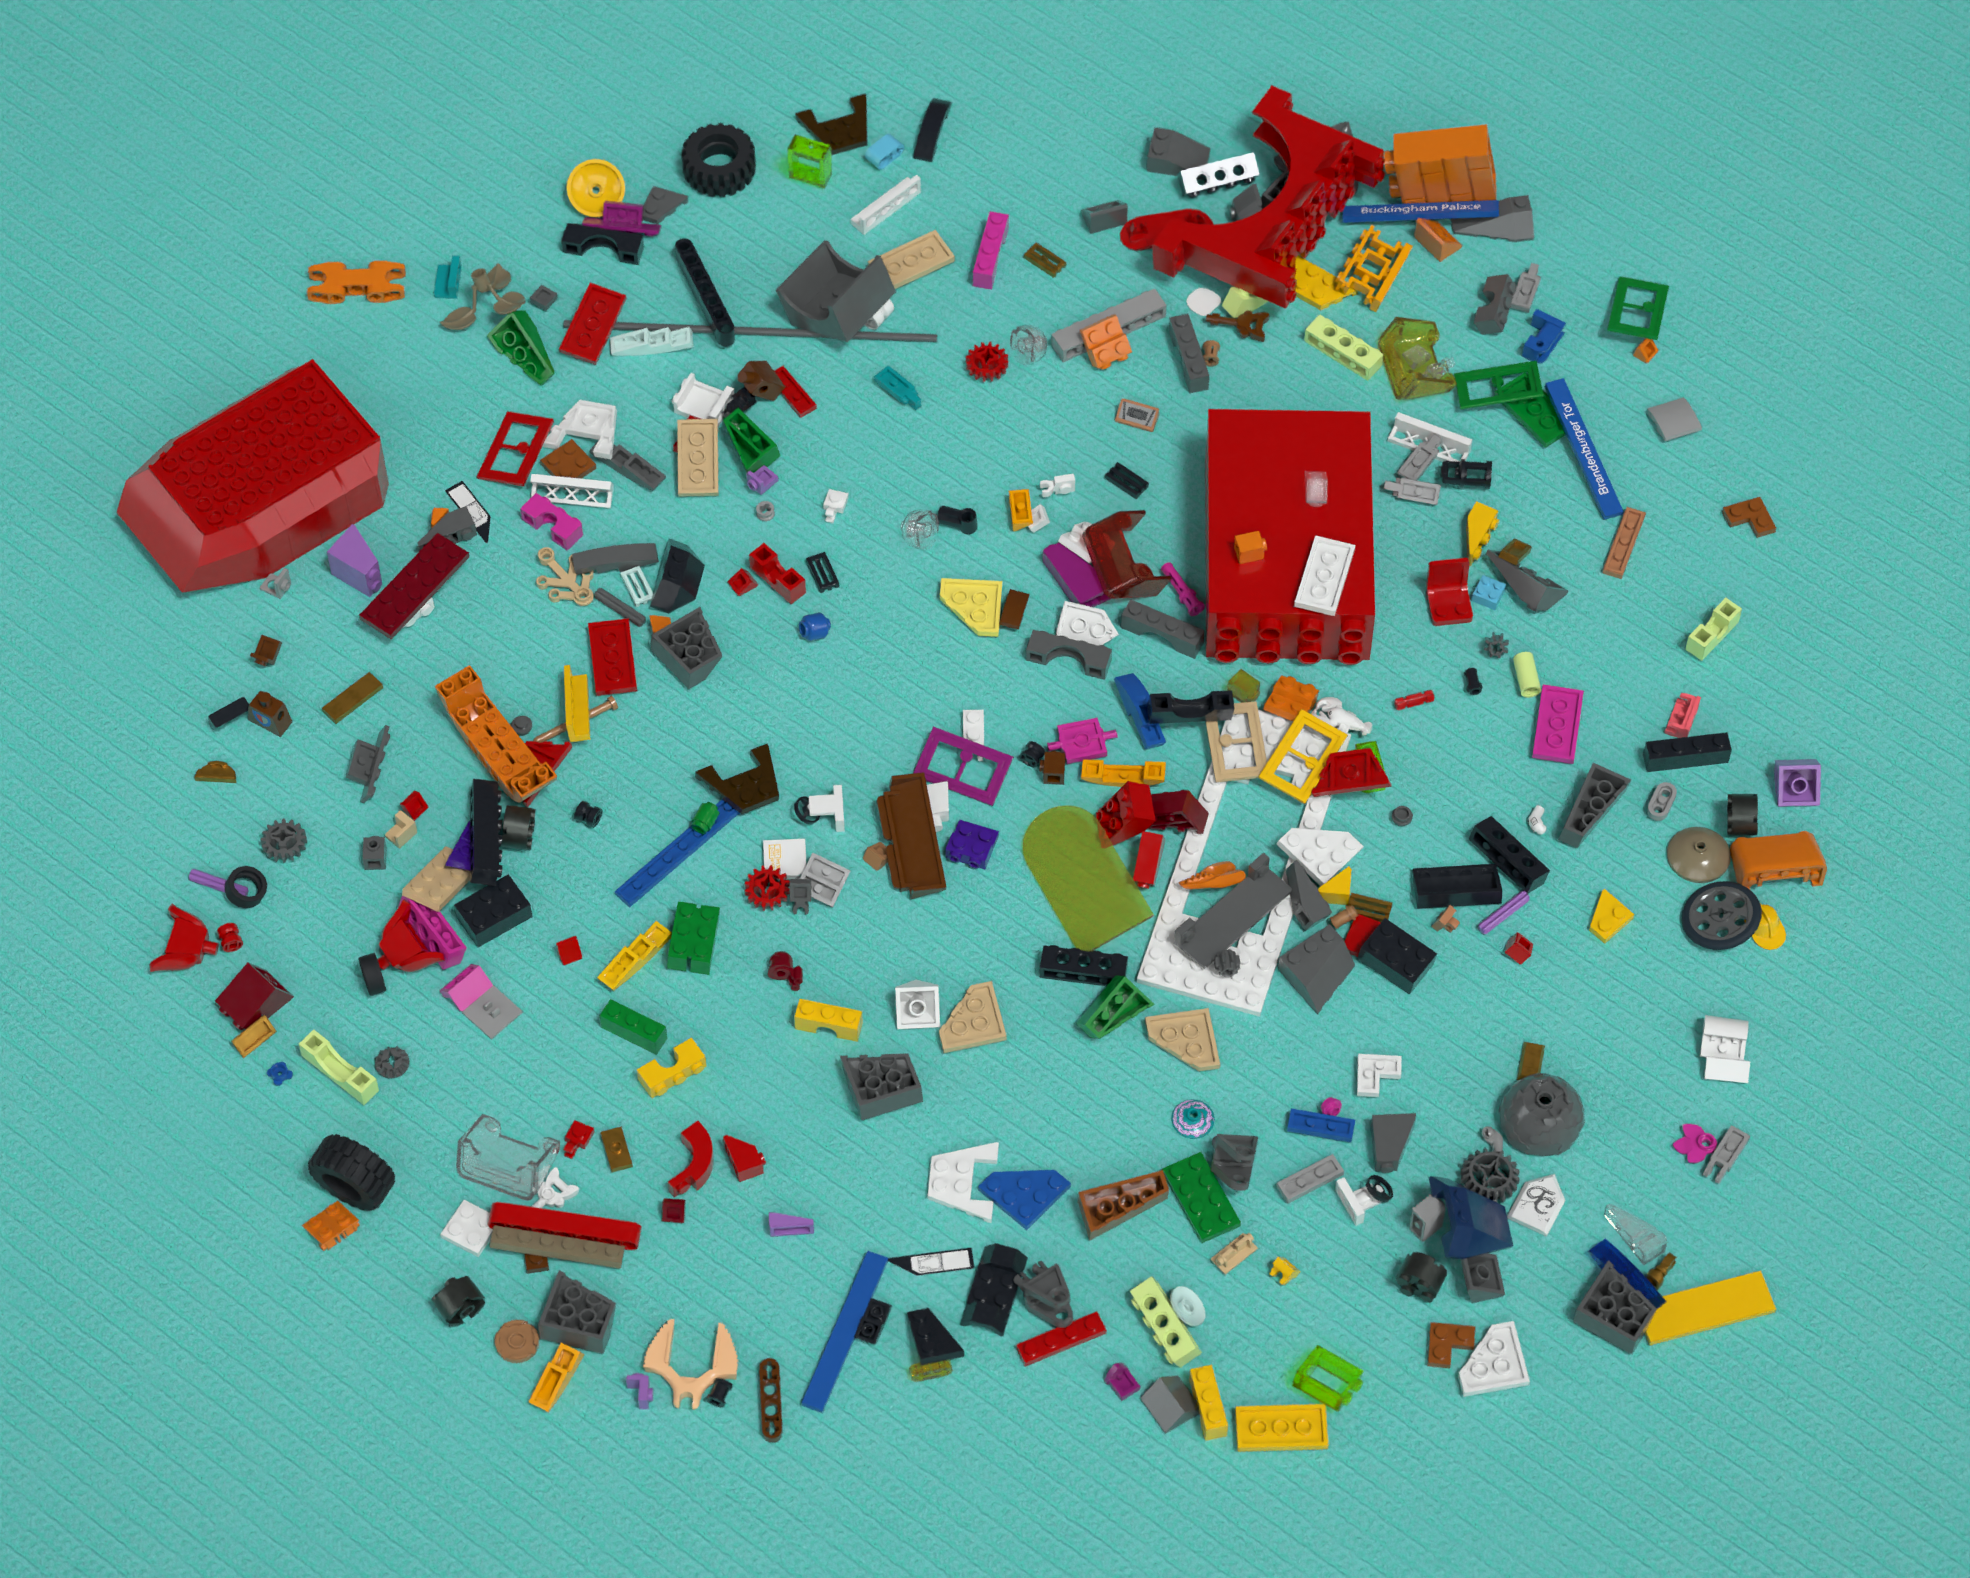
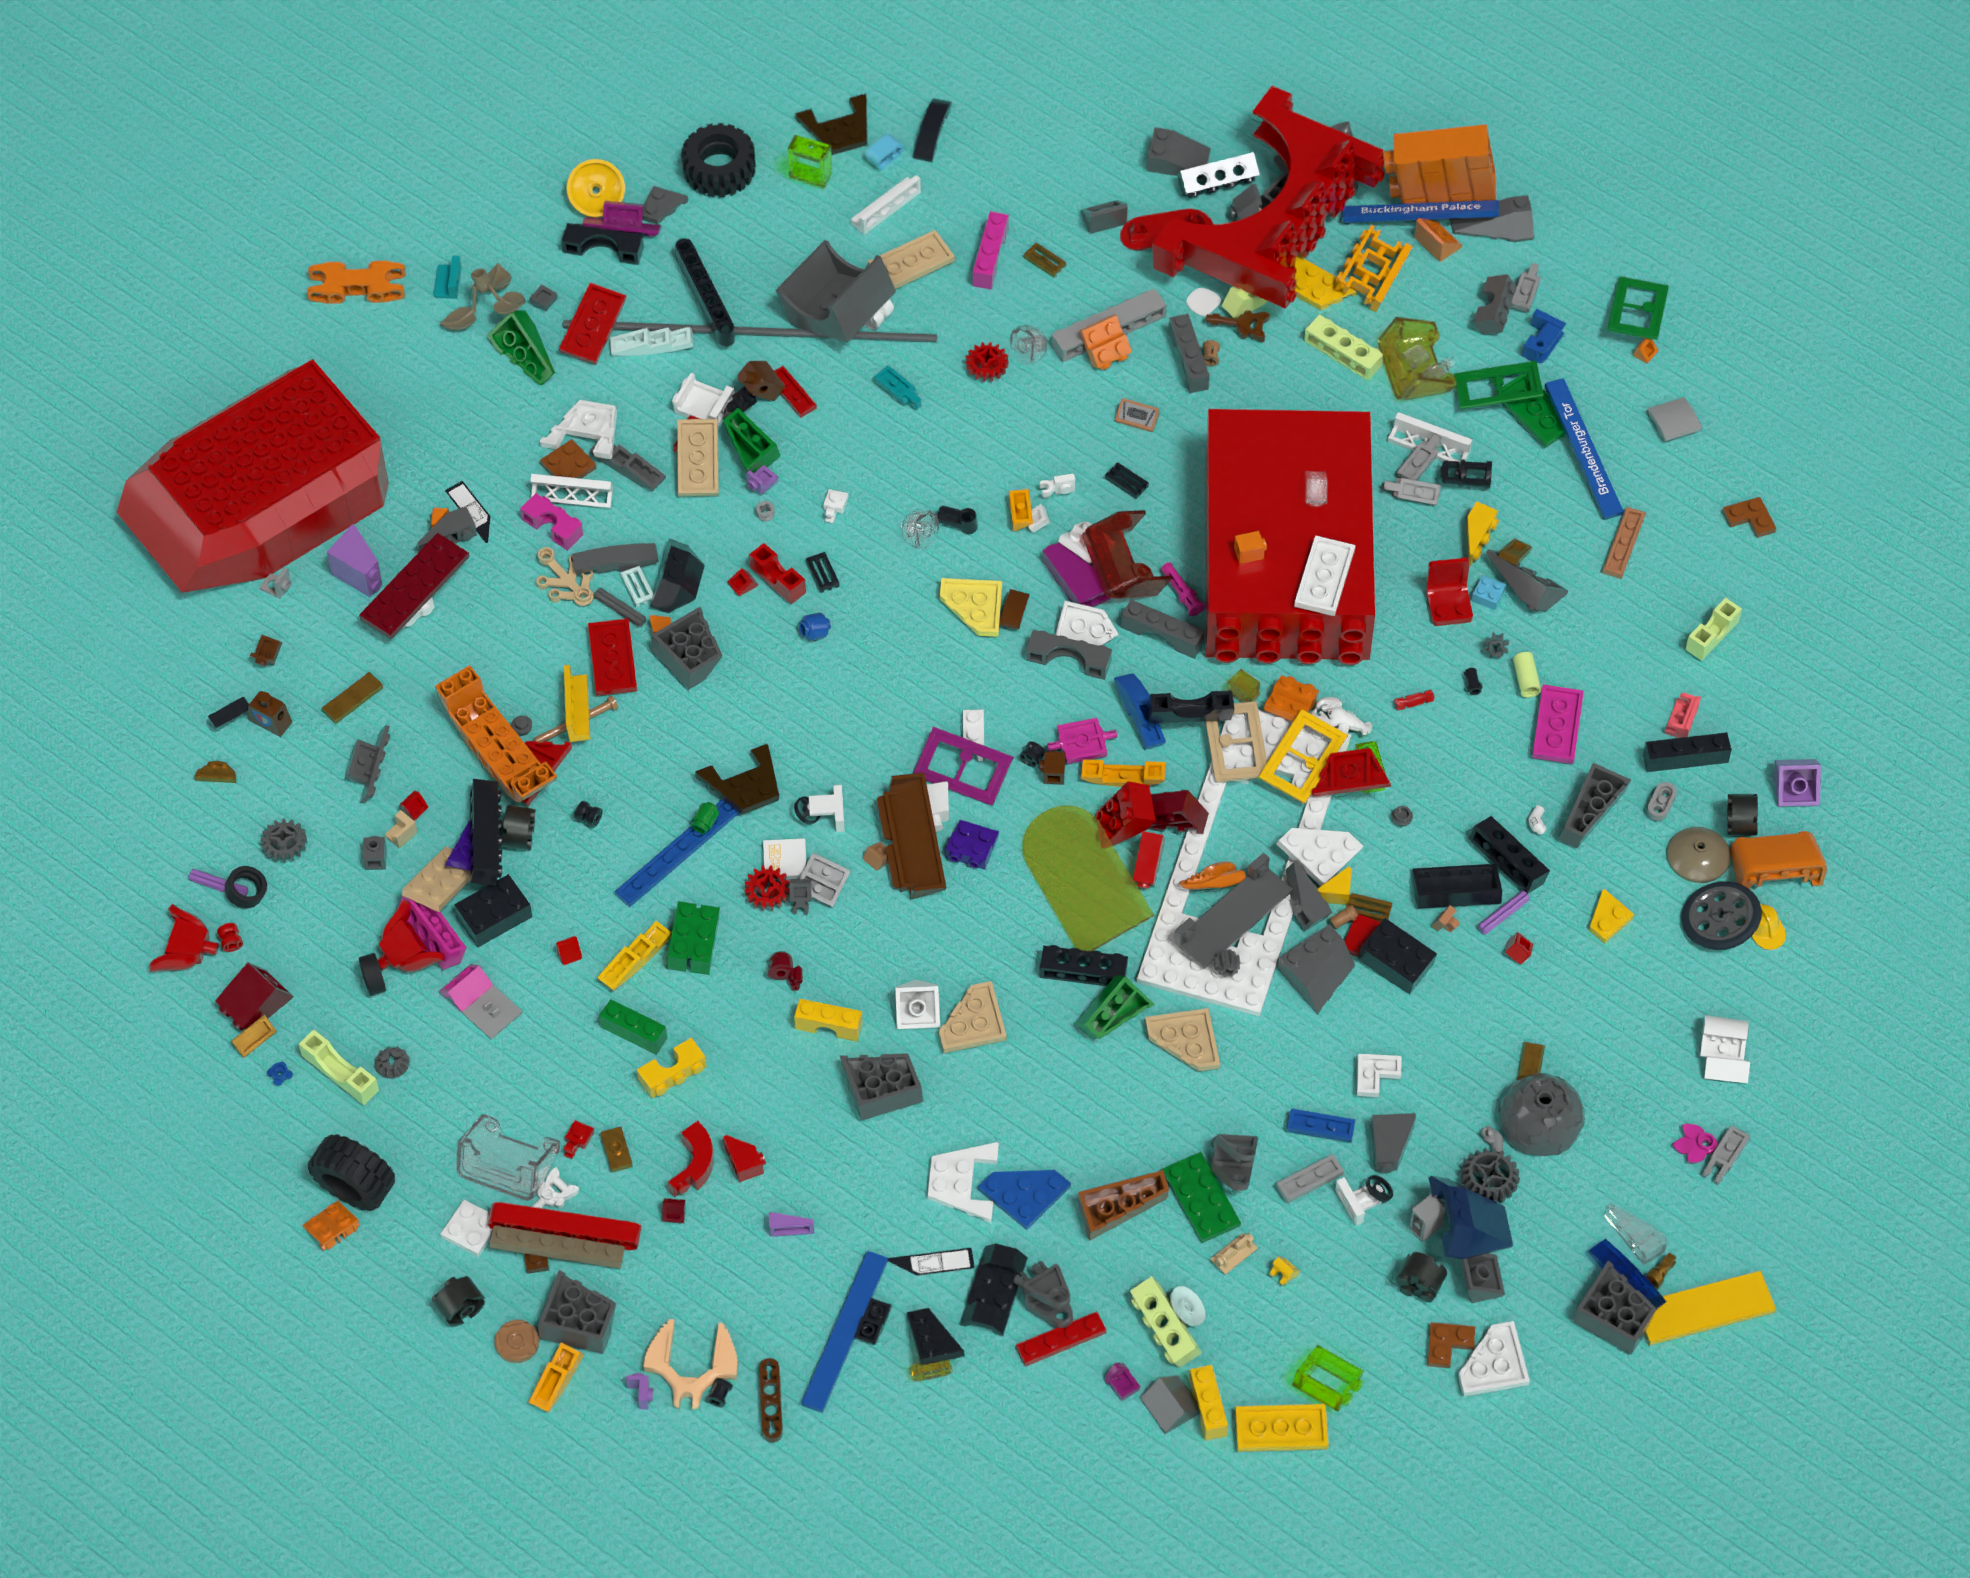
red door [476,411,554,487] -> none
dish [1171,1099,1215,1139] -> none
dark pink plate [1321,1097,1342,1116] -> none
white tile [1507,1174,1565,1237] -> none

